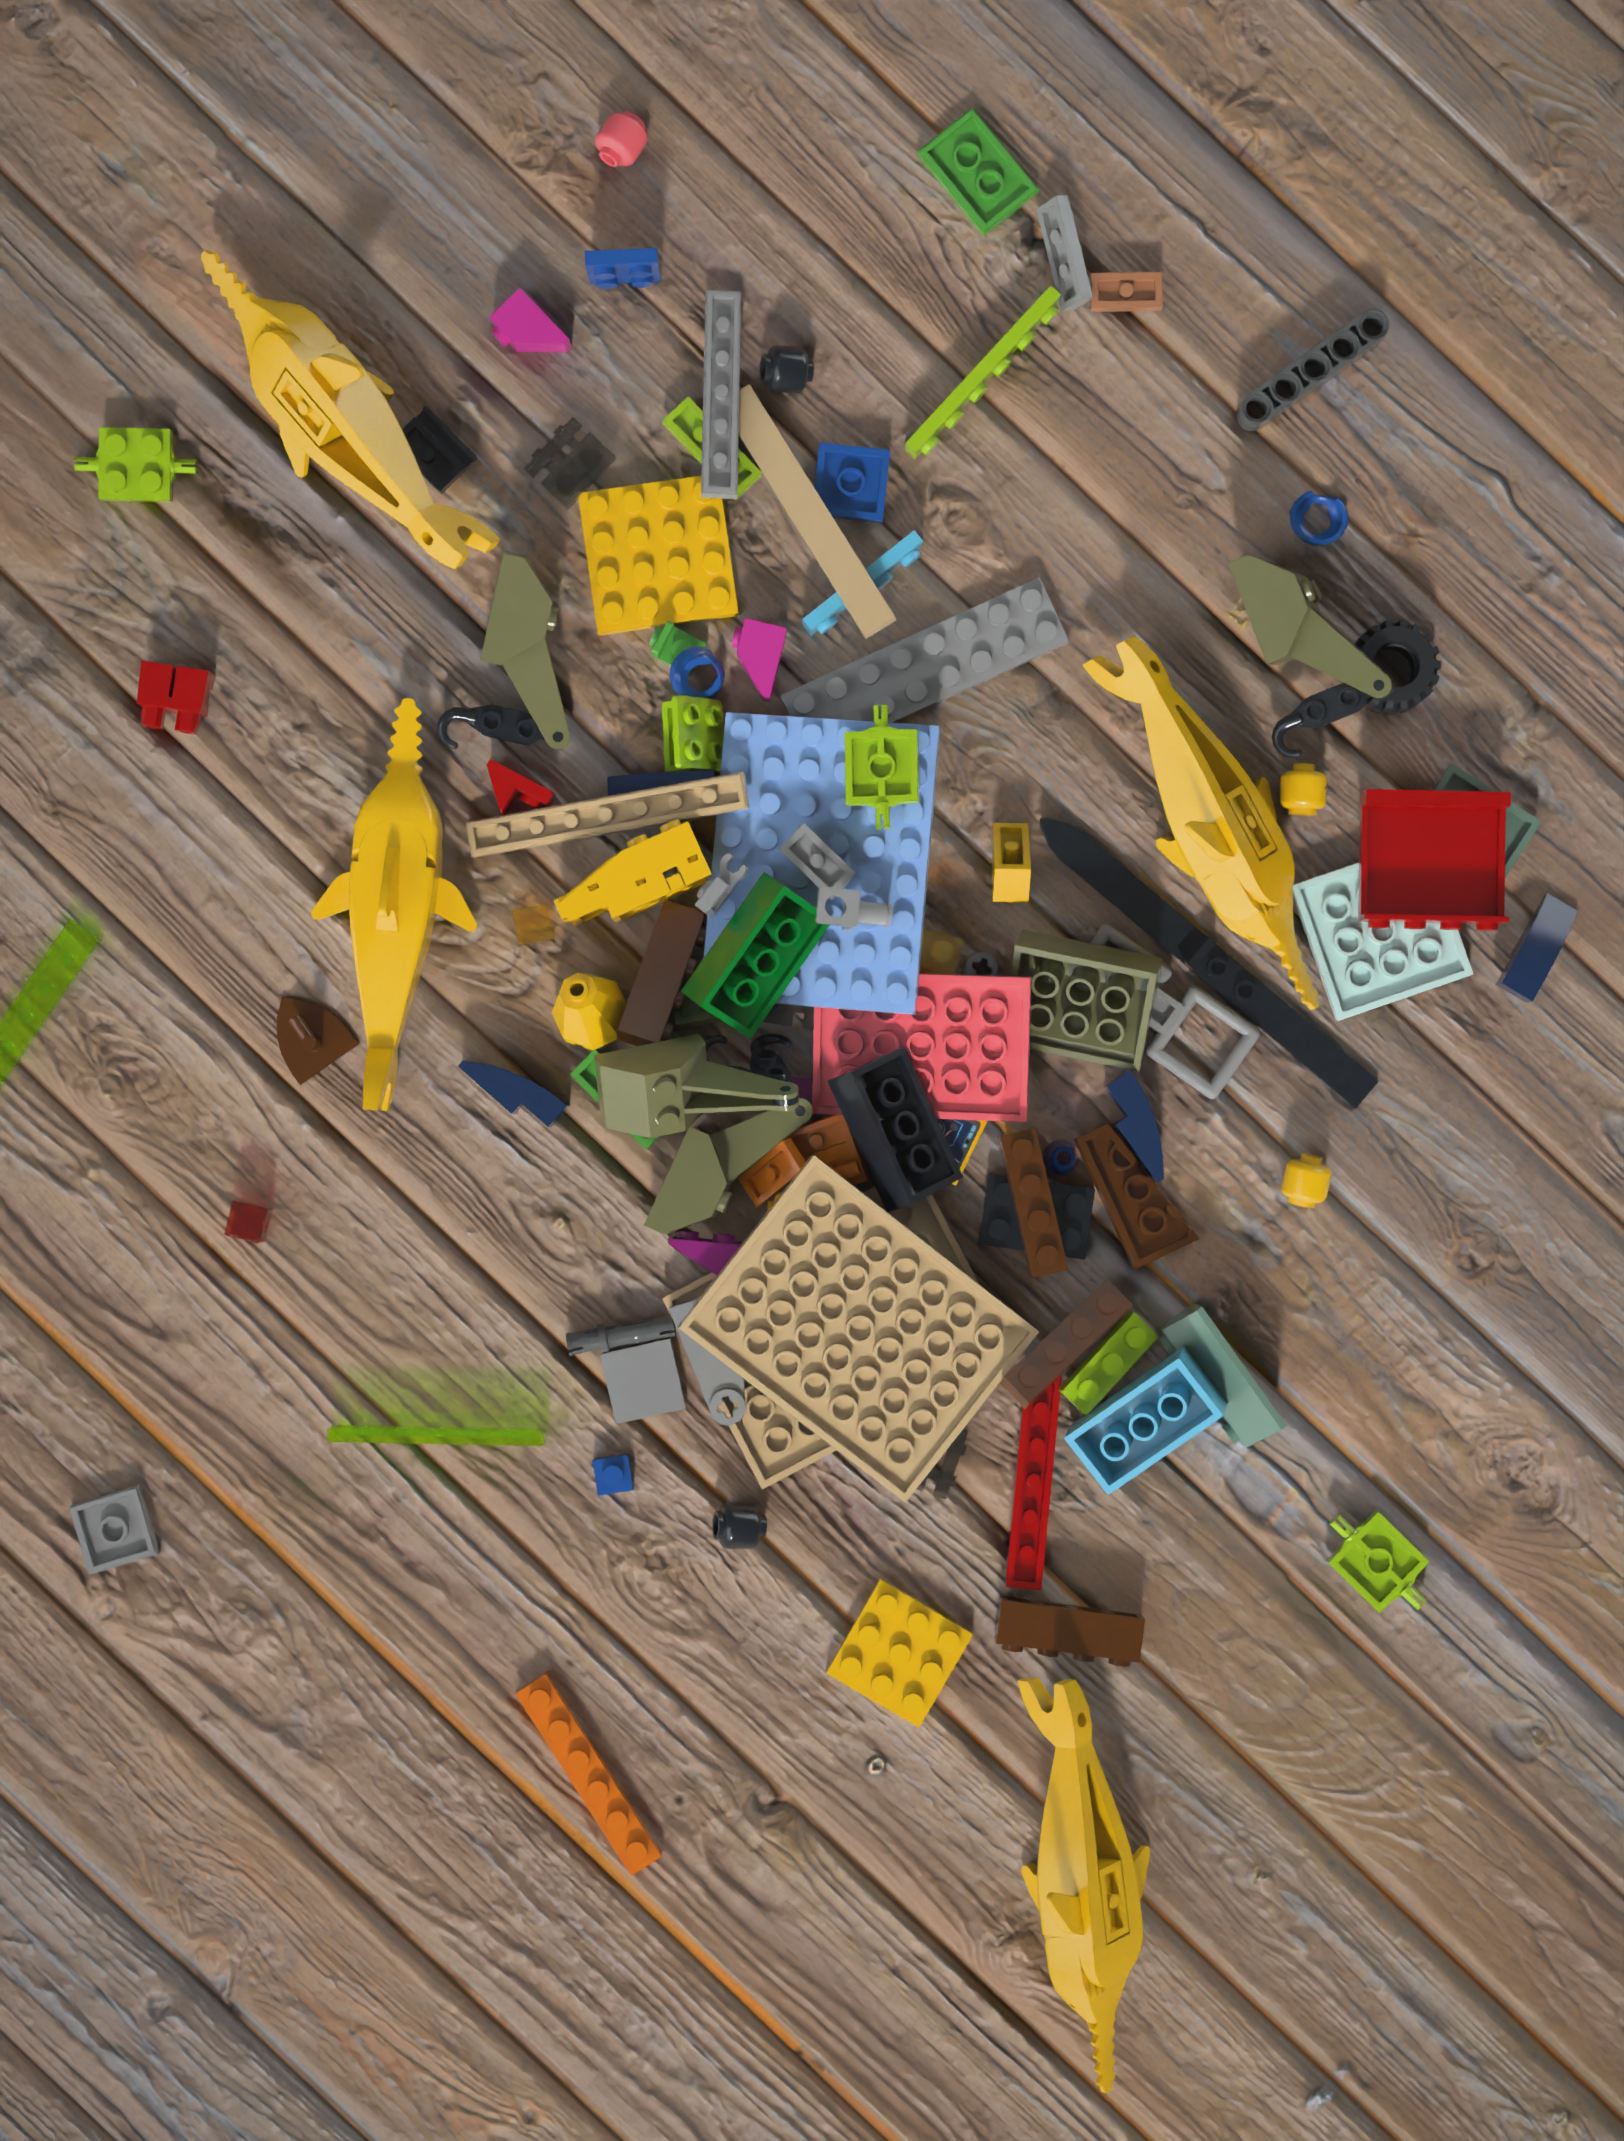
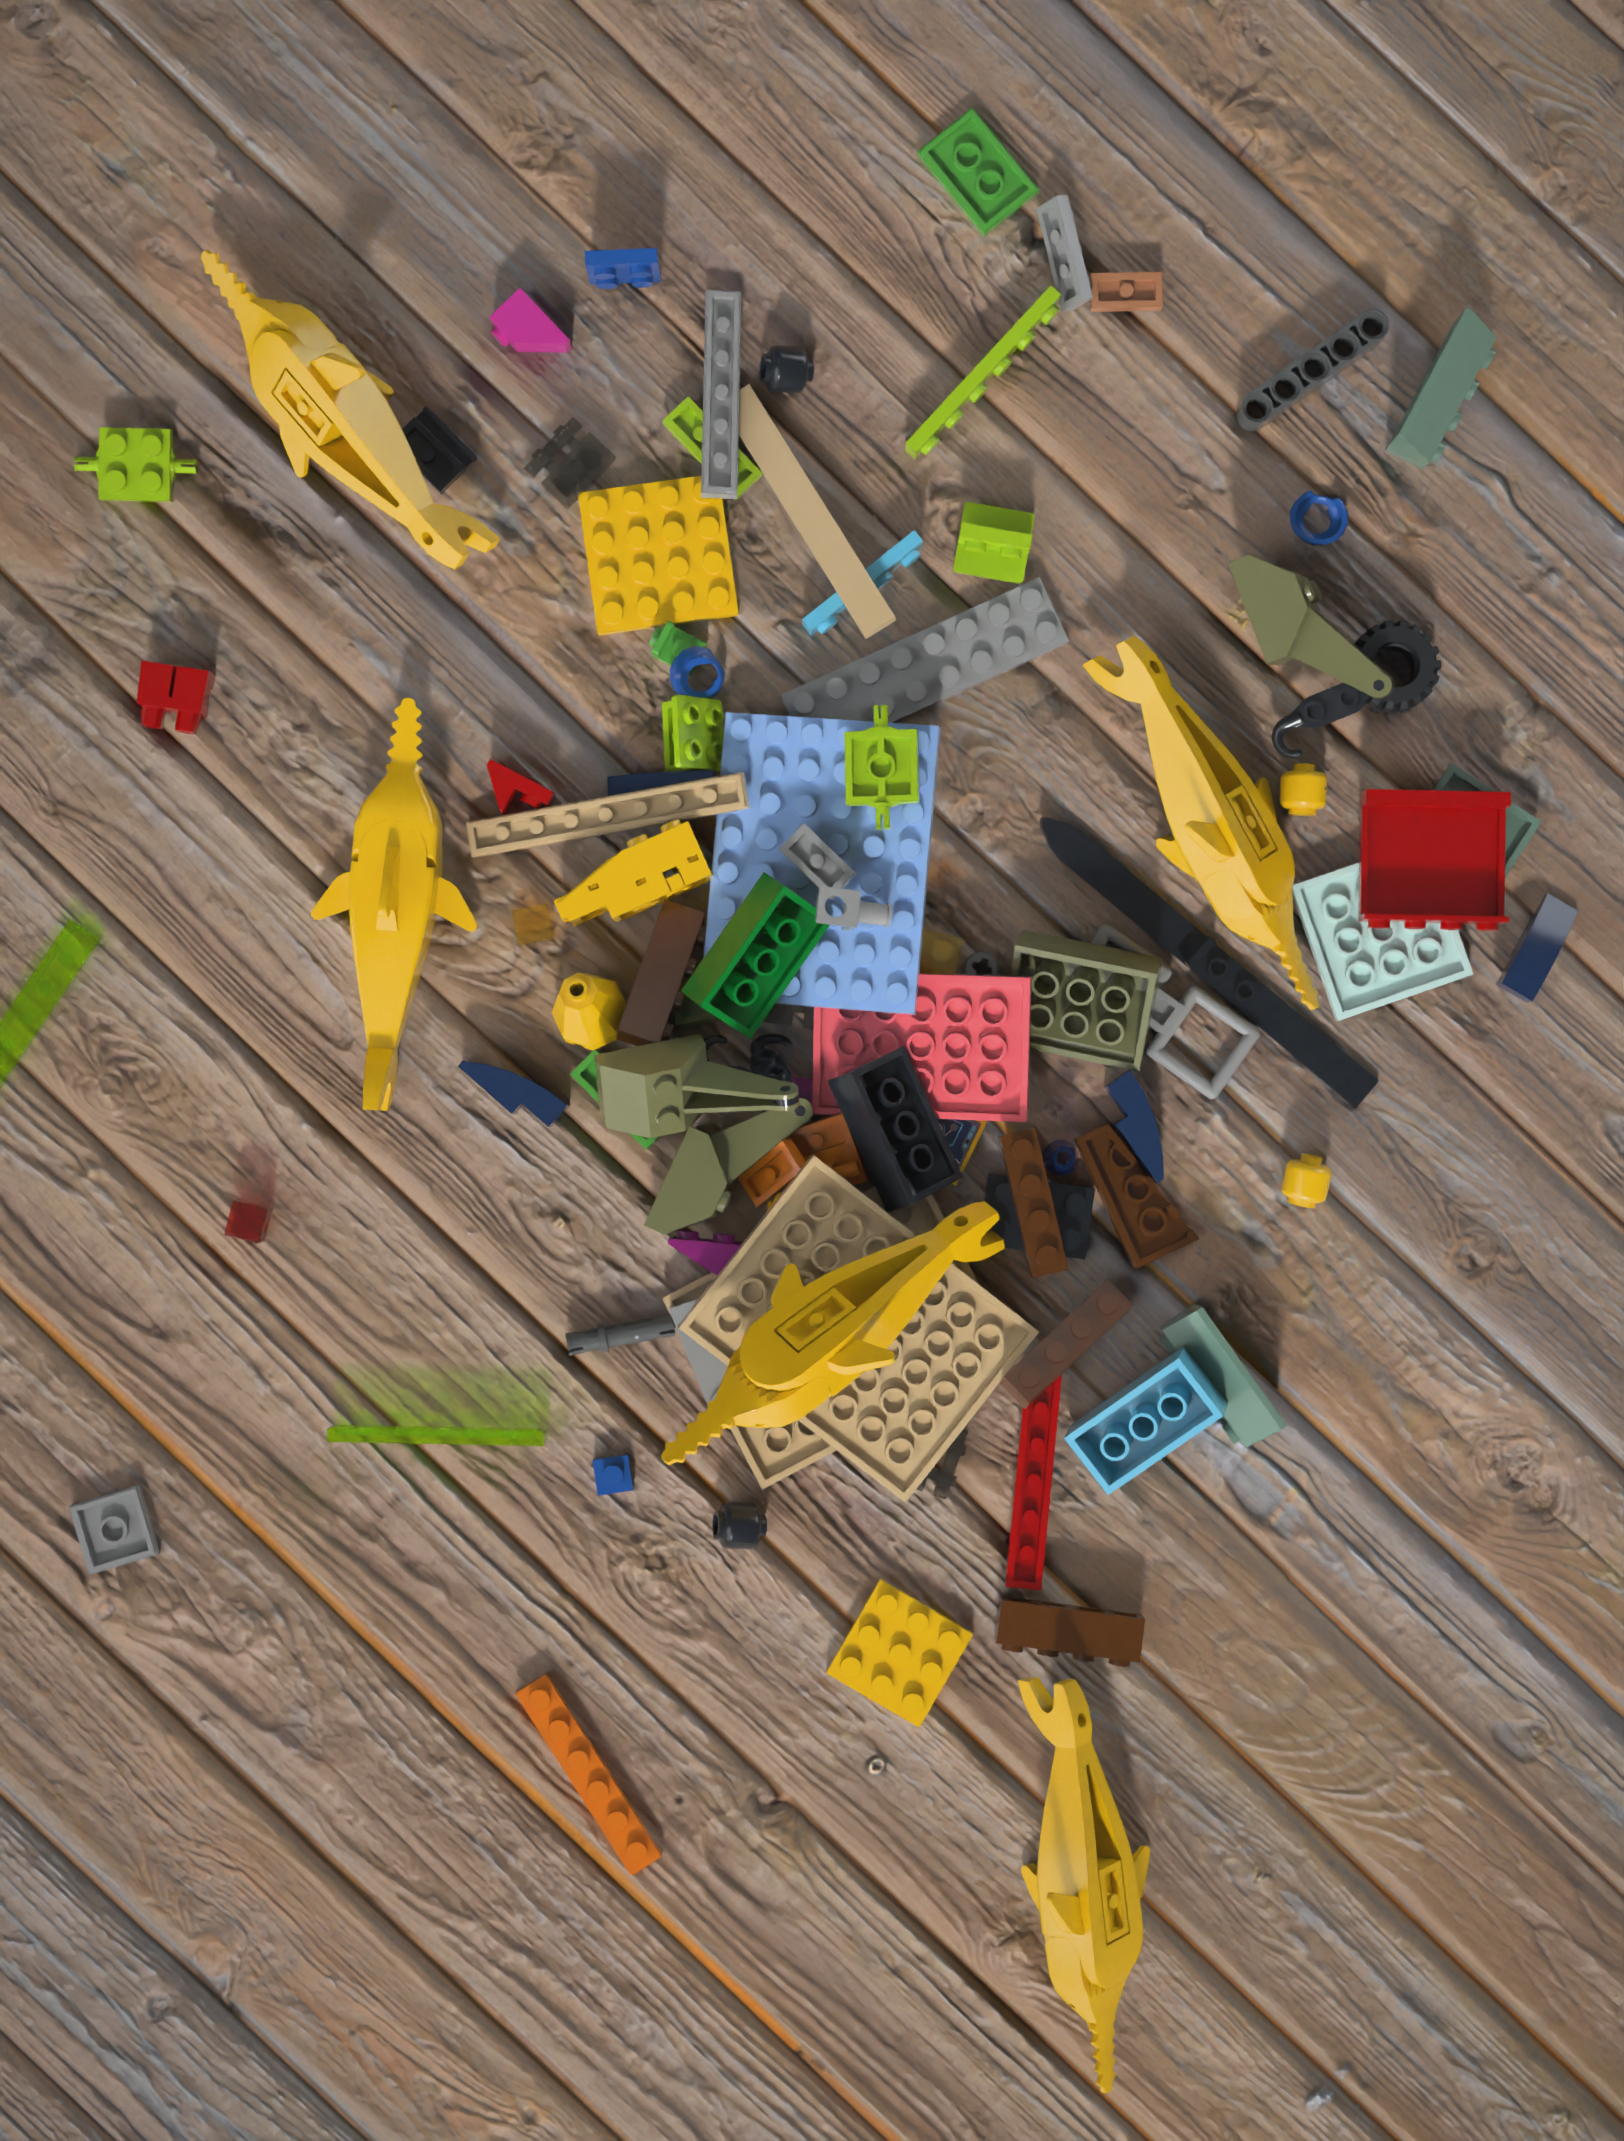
reddish brown shield [277,997,359,1085] -> none
olive slope [437,550,570,749] -> none
coral head [595,111,648,167] -> none
light grey tile [600,1338,686,1424] -> none
light grey plate [695,853,749,917] -> none
dark pink slope [731,618,787,703] -> none
blue plate [814,442,890,523] -> none
yellow slope [992,823,1031,903] -> none
lime plate [1058,1311,1158,1415] -> none
lime plate [1326,1510,1430,1613] -> none
none -> yellow animal [661,1201,1005,1465]
none -> lime bracket [953,502,1035,584]
none -> sand green slope [1386,307,1497,470]

